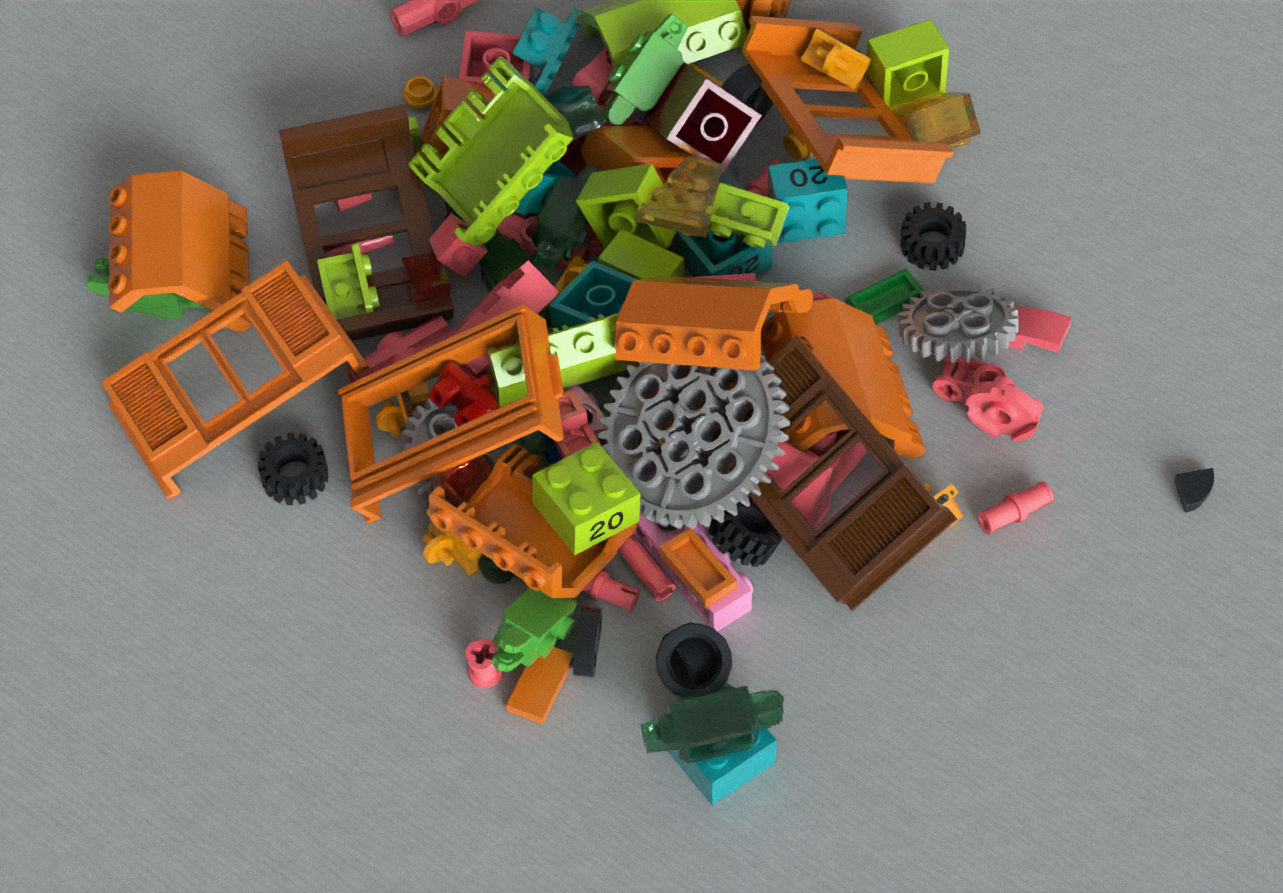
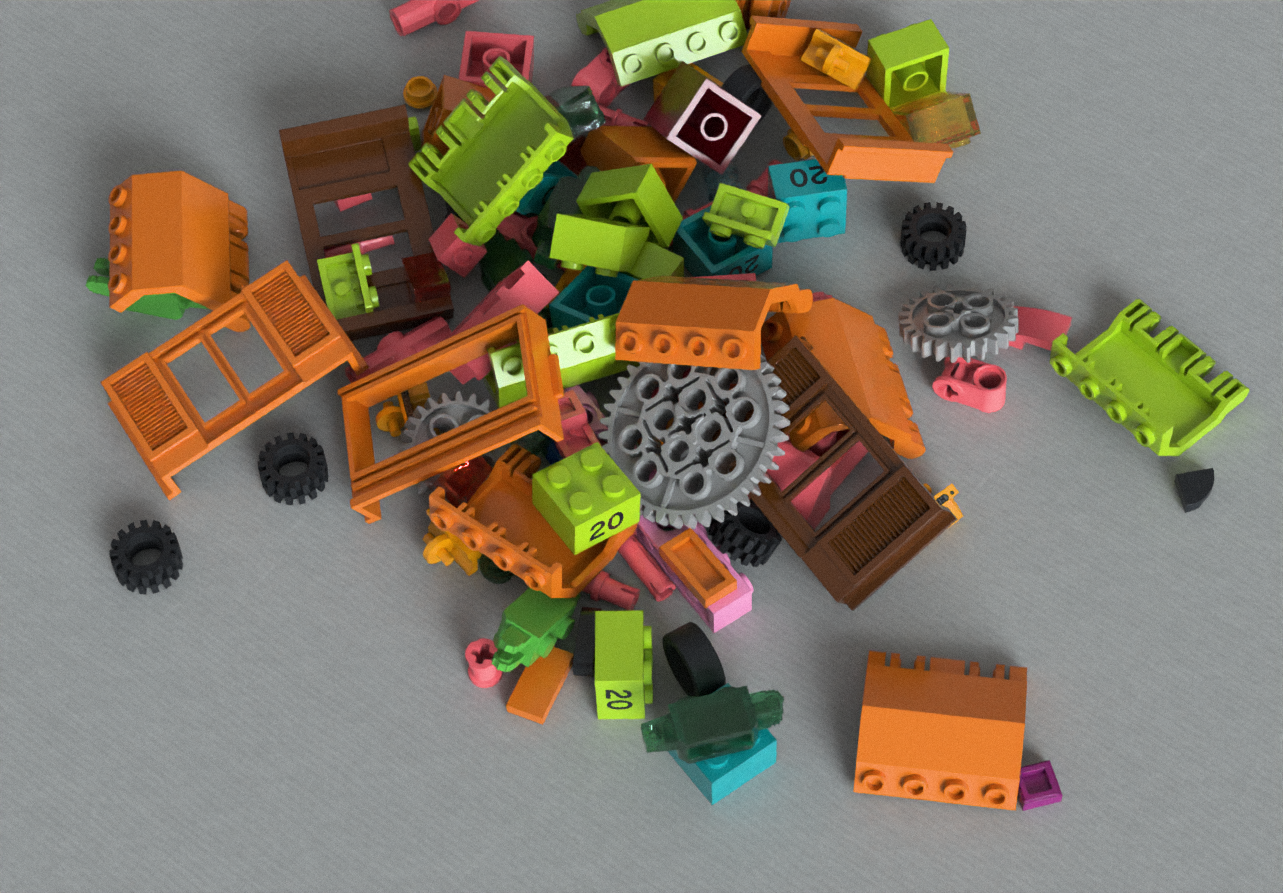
red hips [429,361,500,427] -> none
teal bracket [512,7,580,96] -> none
bright green hinge [601,14,689,126] -> none
clear yellow wing [634,156,723,238] -> none
black tyre [656,623,732,700] -> none
green tile [845,268,924,324] -> none
coral plate [965,376,1043,441] -> none
coral pin [977,481,1054,534] -> none
none -> black tyre [109,520,183,594]
none -> lime slope [549,214,650,277]
none -> lime brick [595,610,653,719]
none -> orange hinge [853,650,1027,811]
none -> magenta tile [1017,760,1063,811]
none -> lime hinge [1049,299,1250,456]

